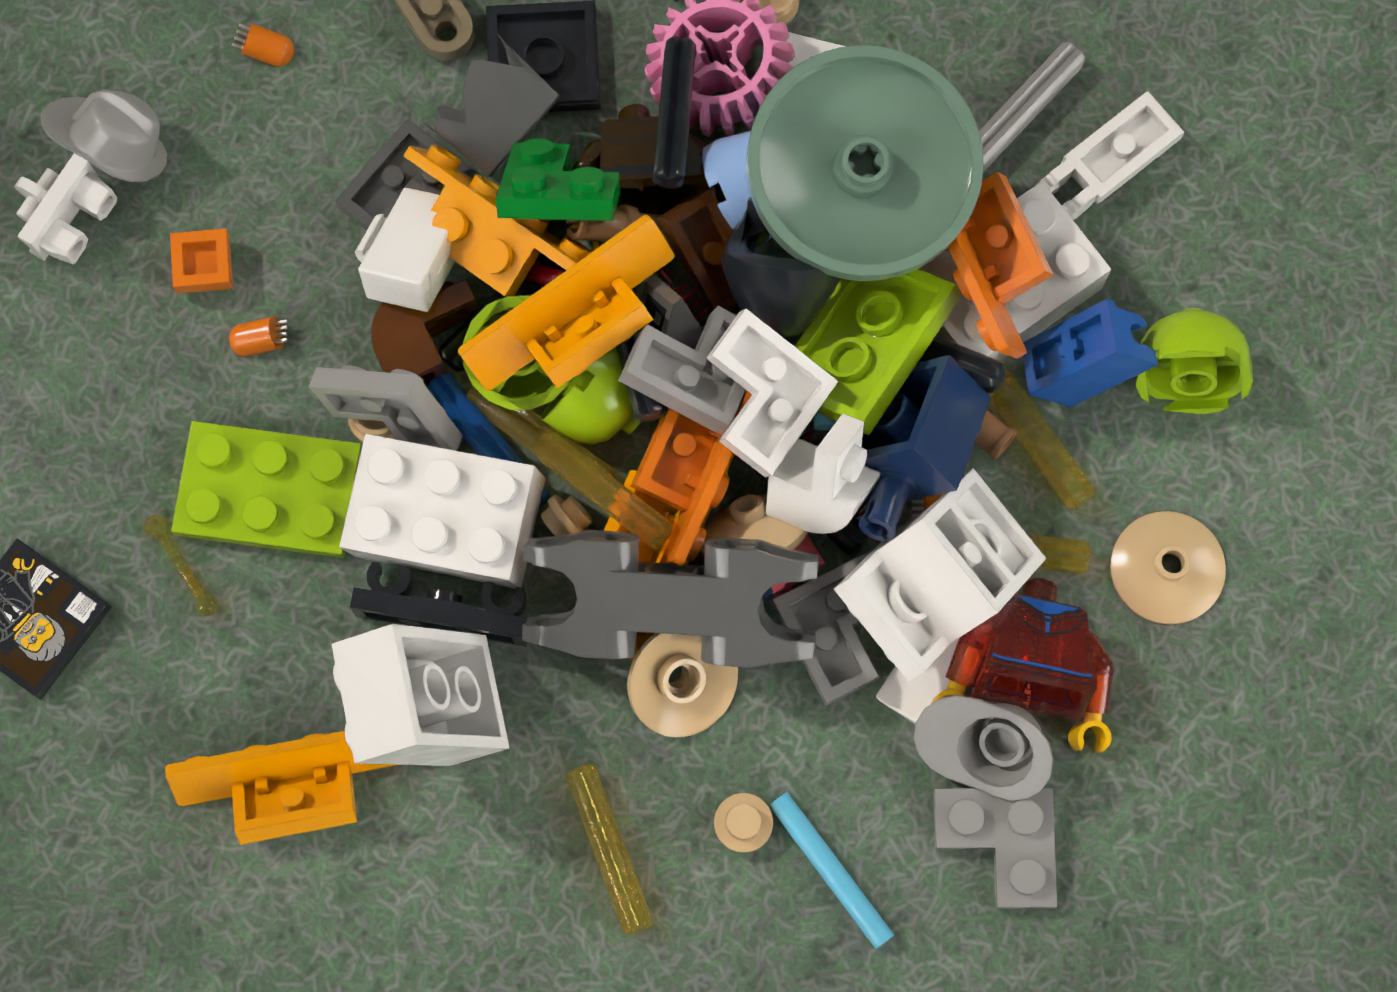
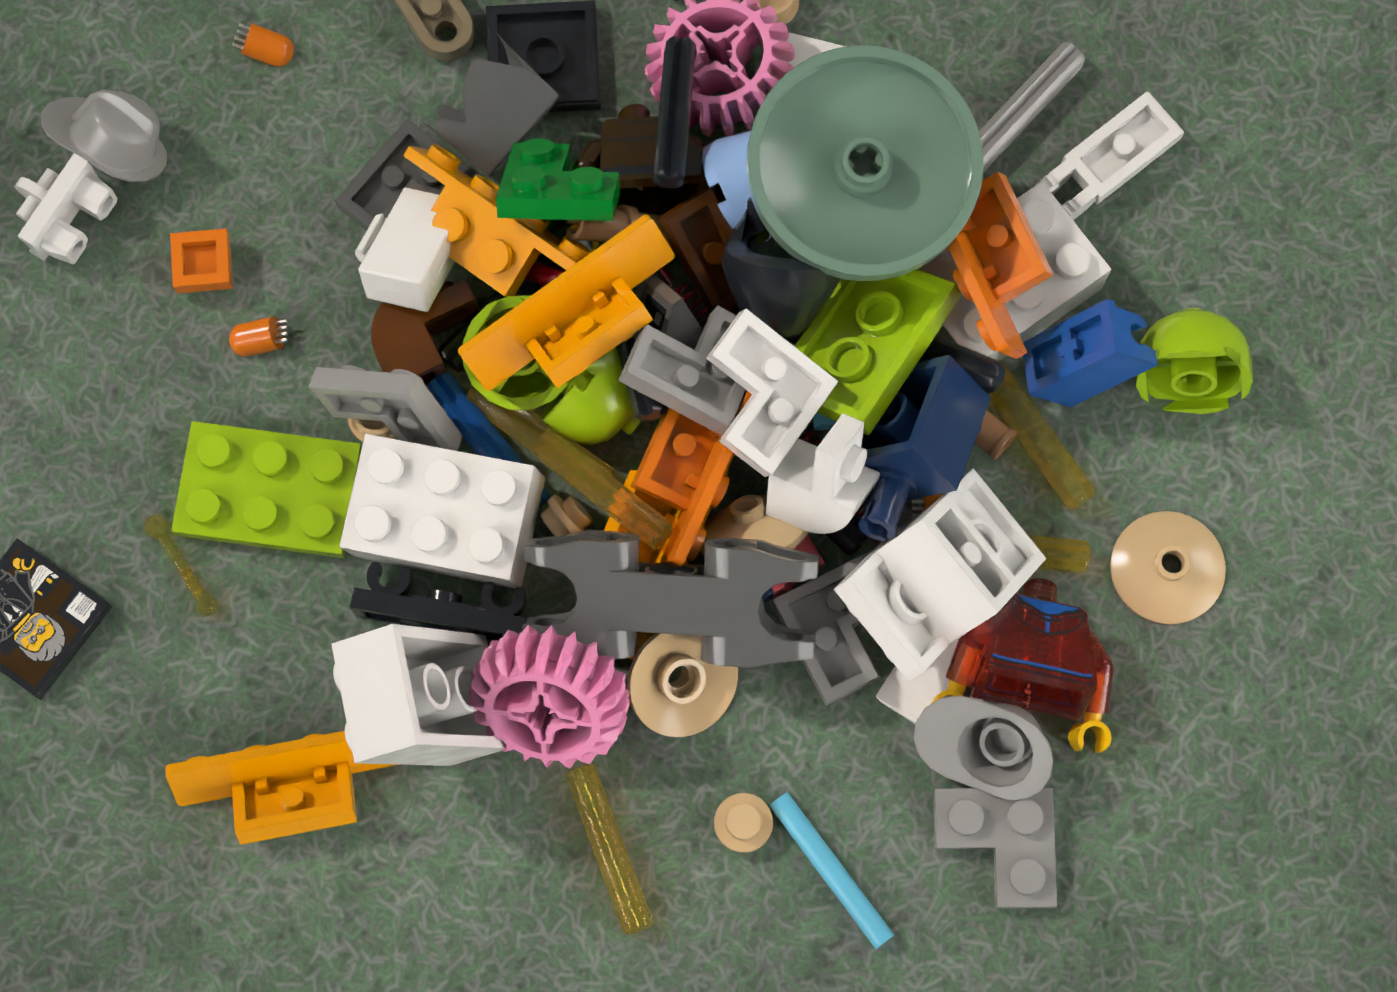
none -> bright pink gear [468,625,630,769]

